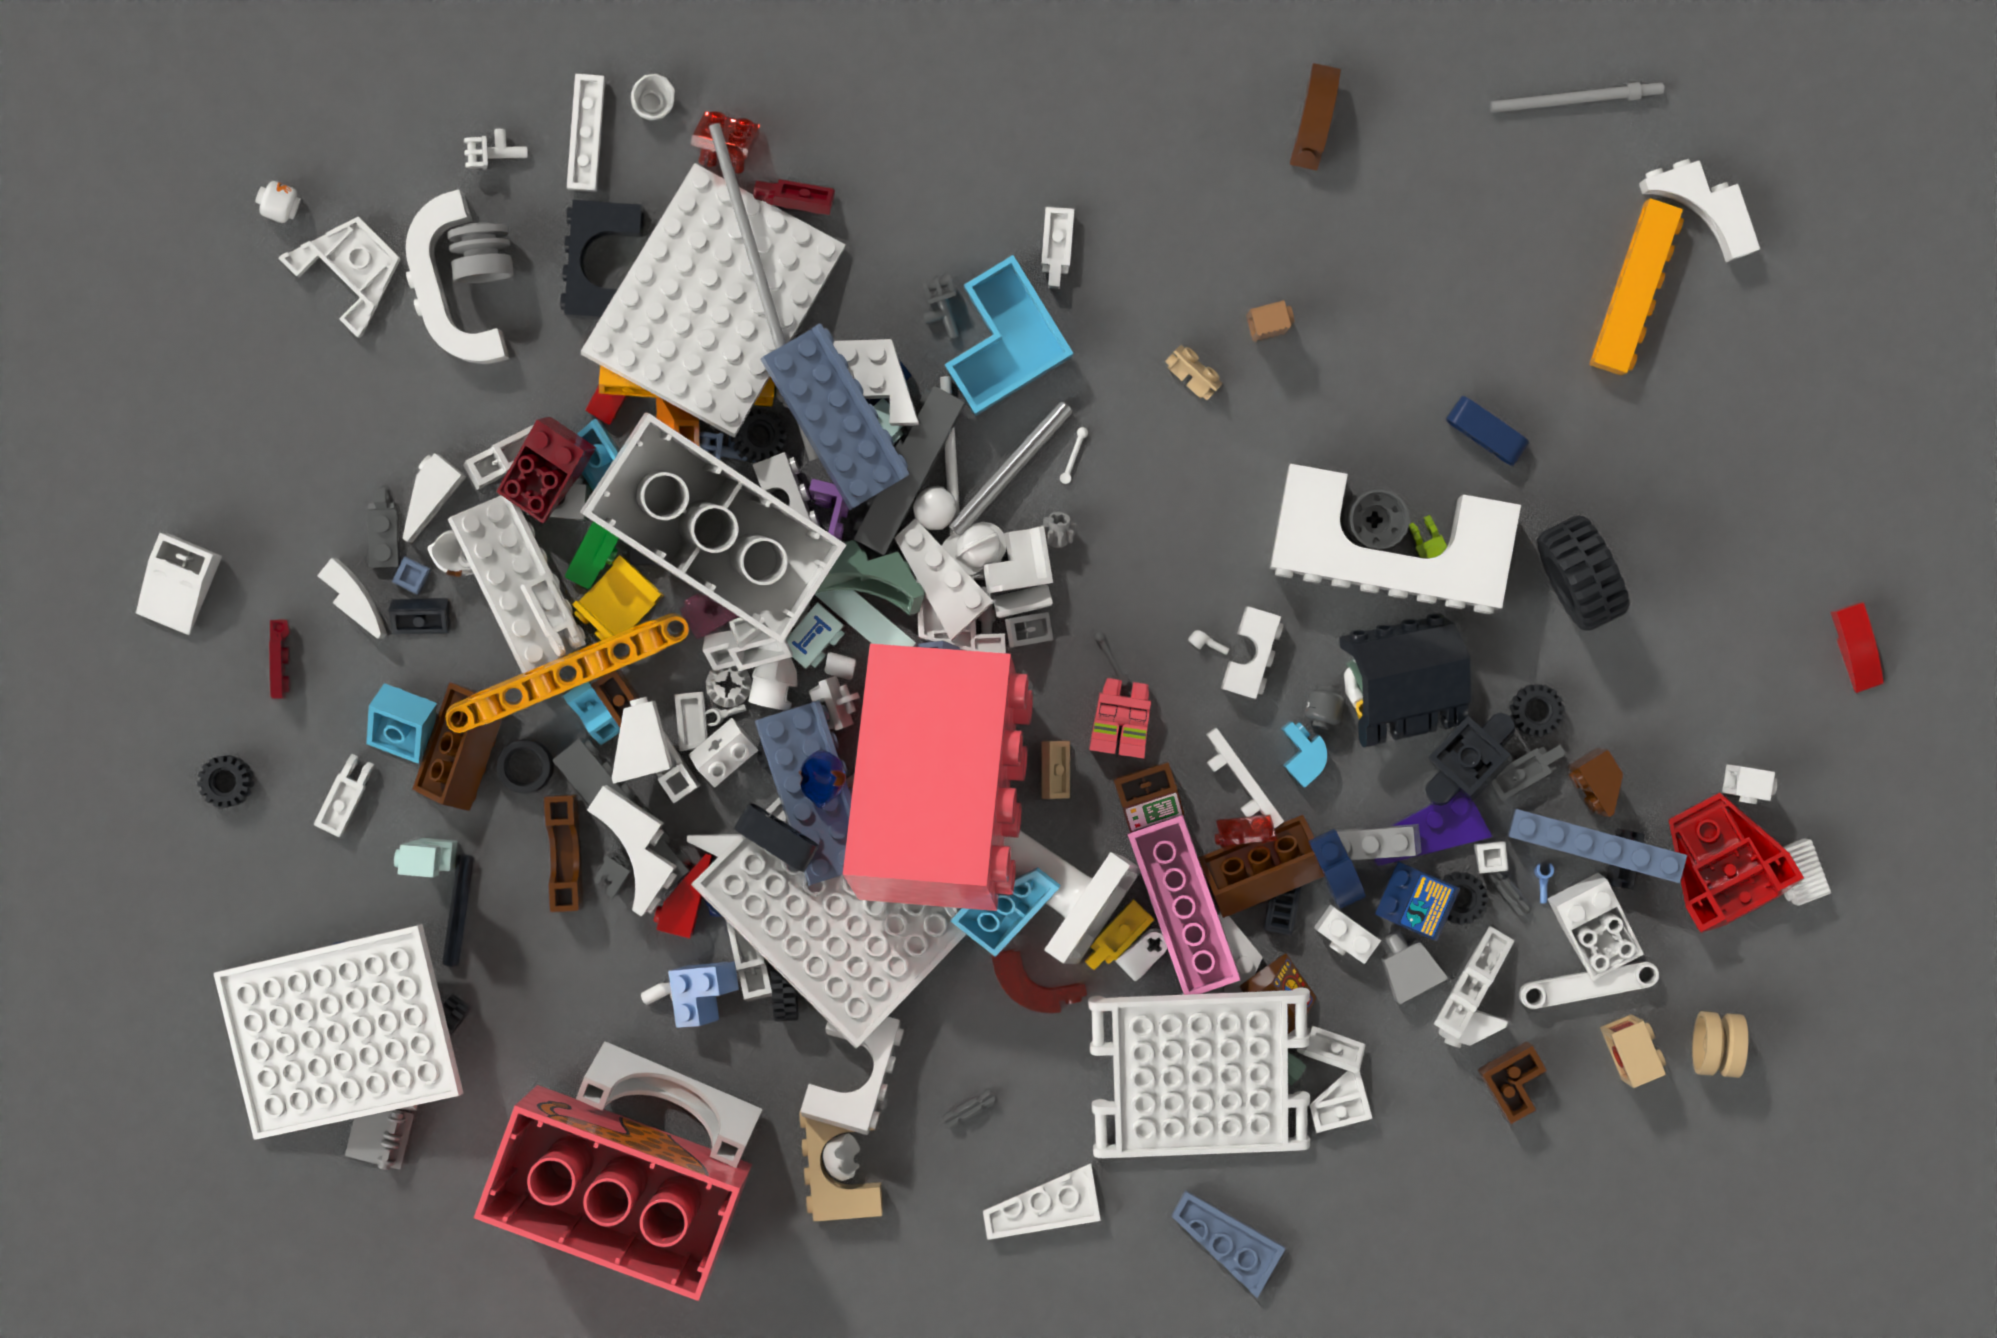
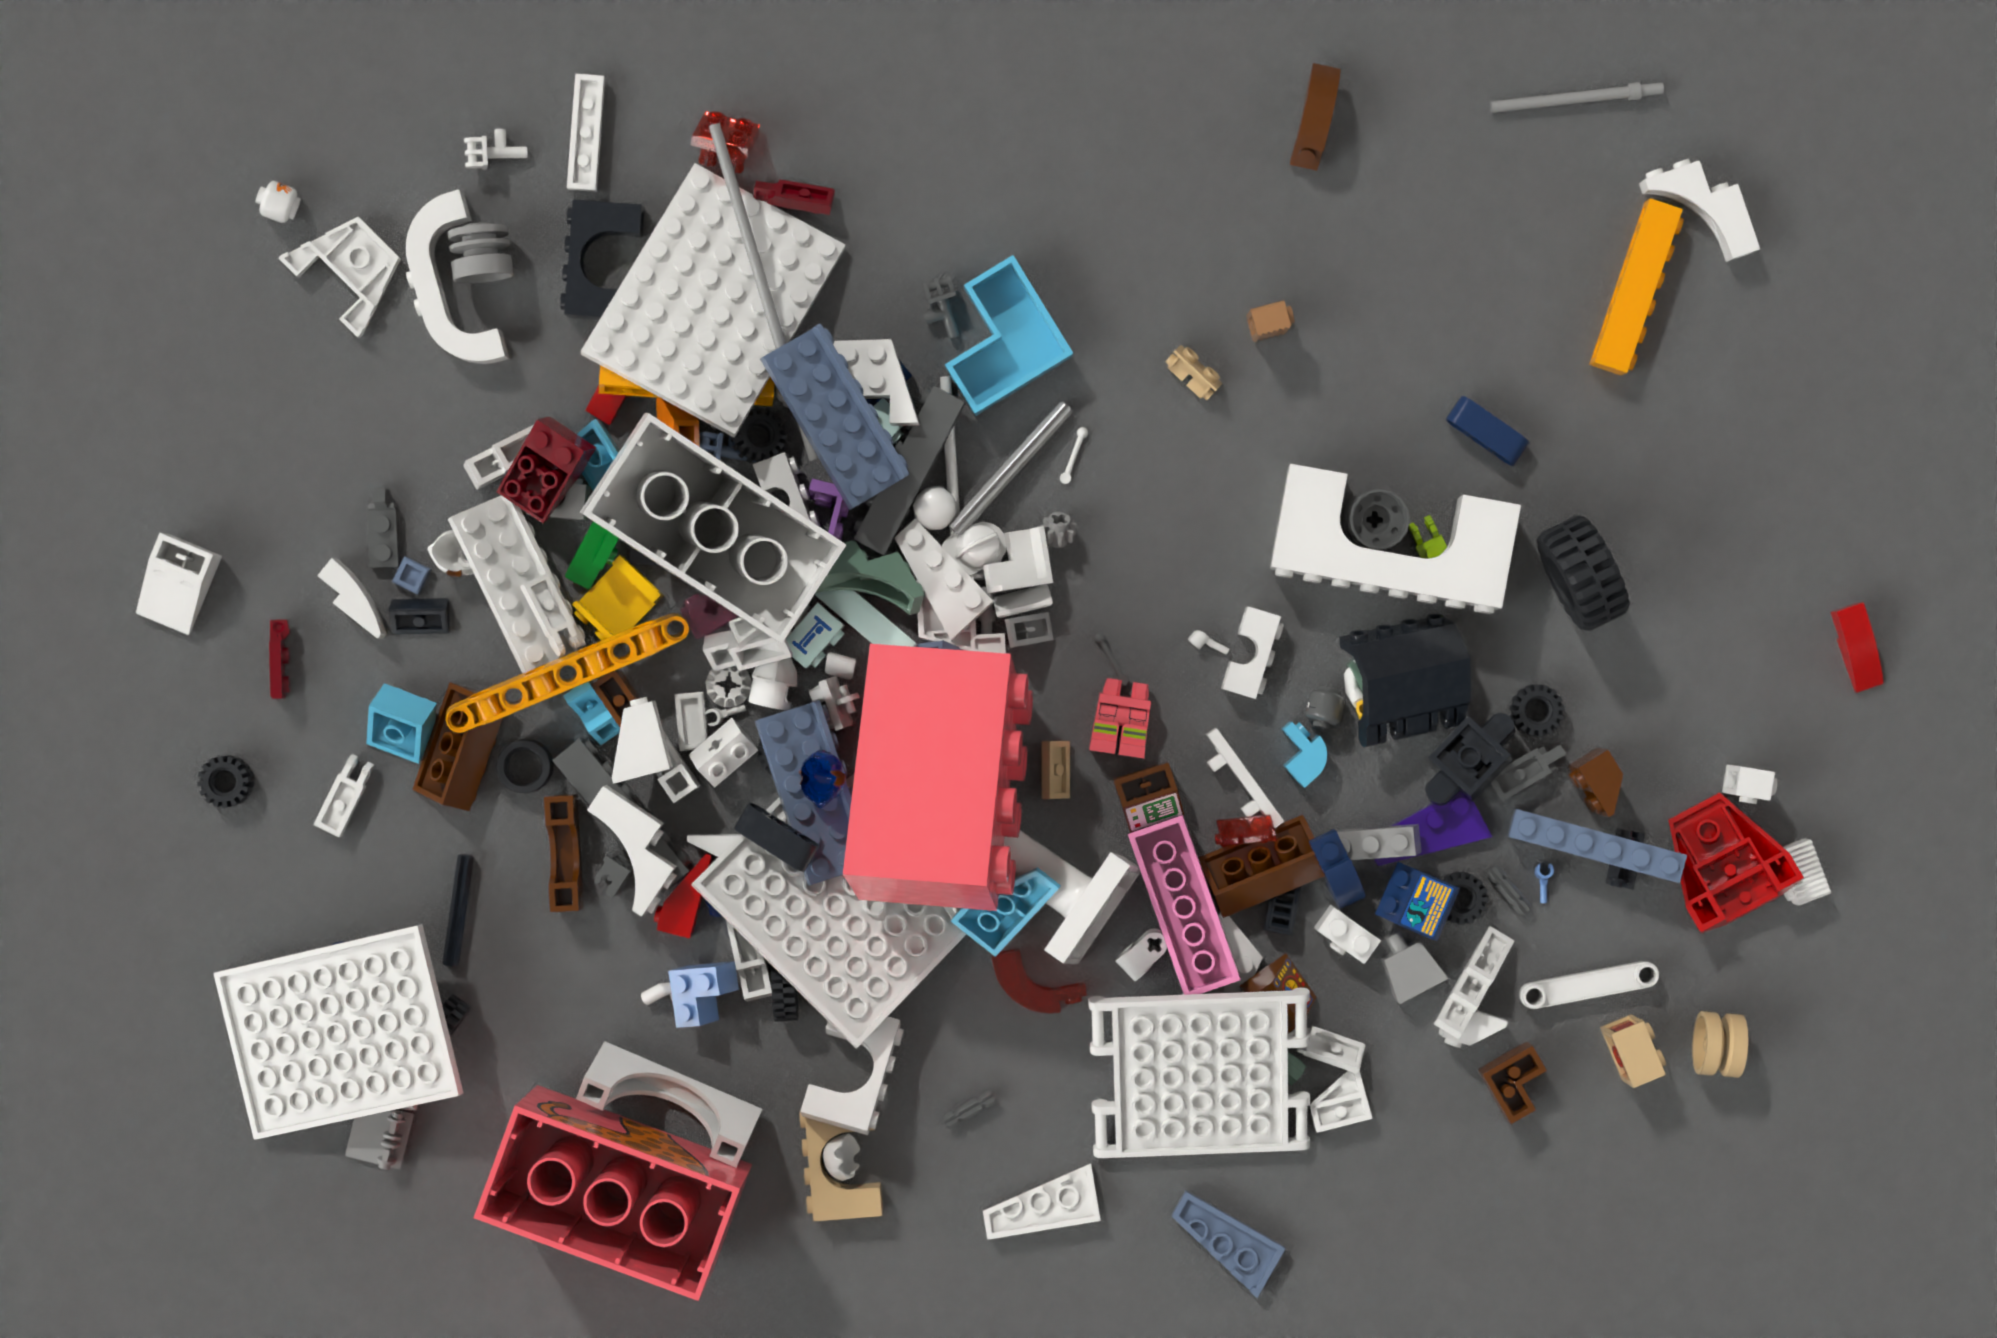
light aqua arch [394,838,458,877] -> none
white slope [402,453,466,543] -> none
white hair [631,74,675,121] -> none
white hinge [1041,207,1074,289] -> none
yellow hinge [1085,899,1154,970] -> none
white slope [1474,841,1508,873] -> none
white slope [1548,873,1644,981] -> none

